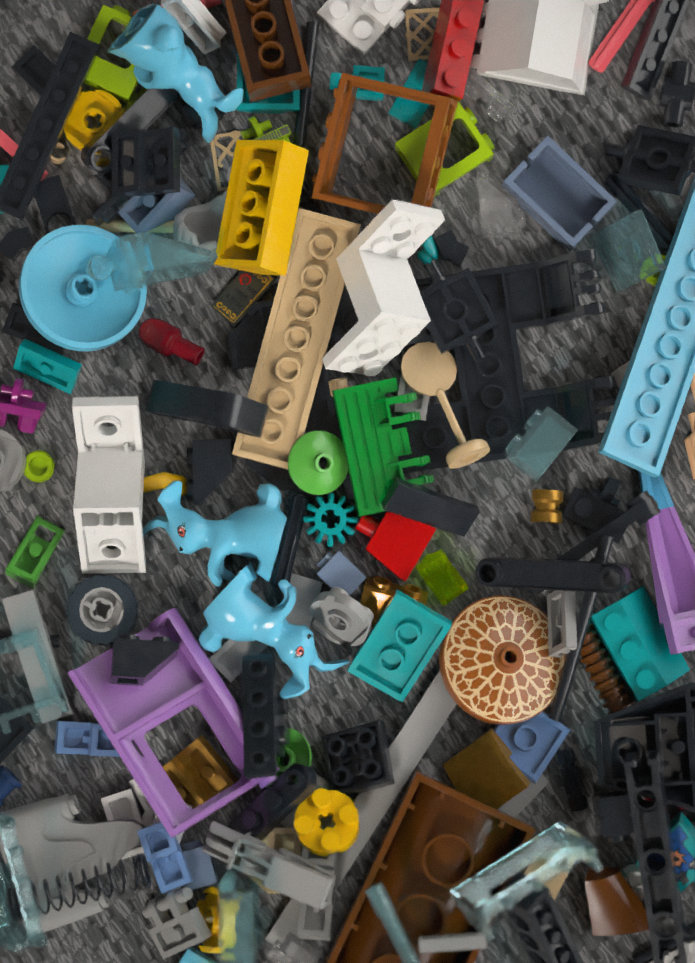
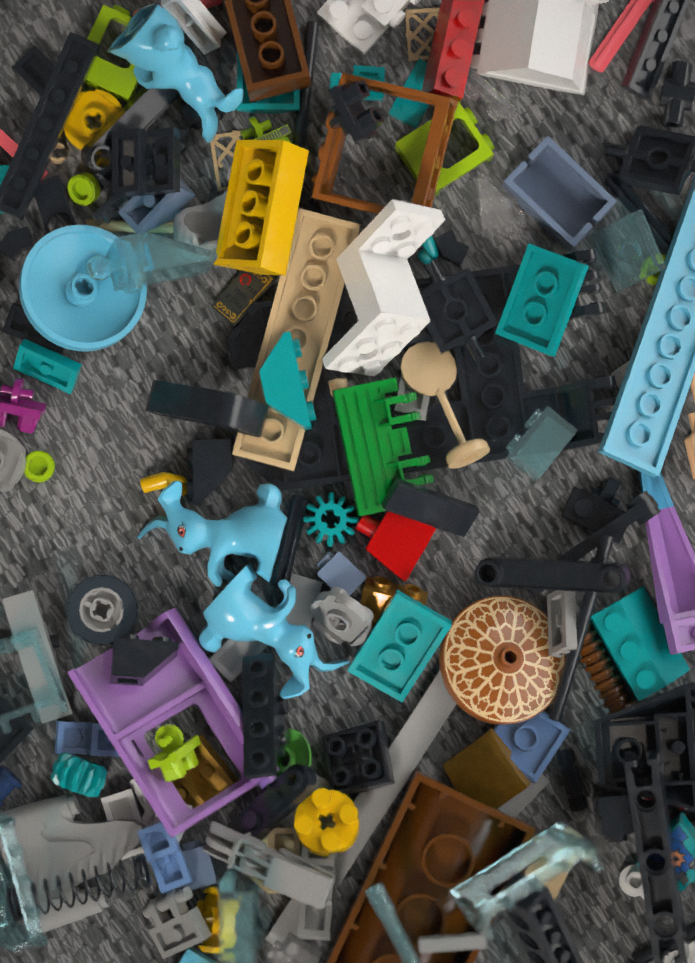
bright green slope [5,516,65,589] -> none
white bracket [72,396,146,574] -> none
dark red arm [138,318,205,366] -> none
bright green dish [288,431,348,495] -> none
clear neon green bracket [416,549,469,607] -> none
pearl gold wheel [530,489,564,524] -> none
reddish brown slope [585,867,649,936] -> none
none -> teal gear [50,752,108,797]
none -> lime tile [67,172,101,206]
none -> lime hips [147,724,201,782]
none -> teal slope [259,331,316,430]
none -> black hips [328,80,384,142]
none -> teal plate [495,243,589,357]

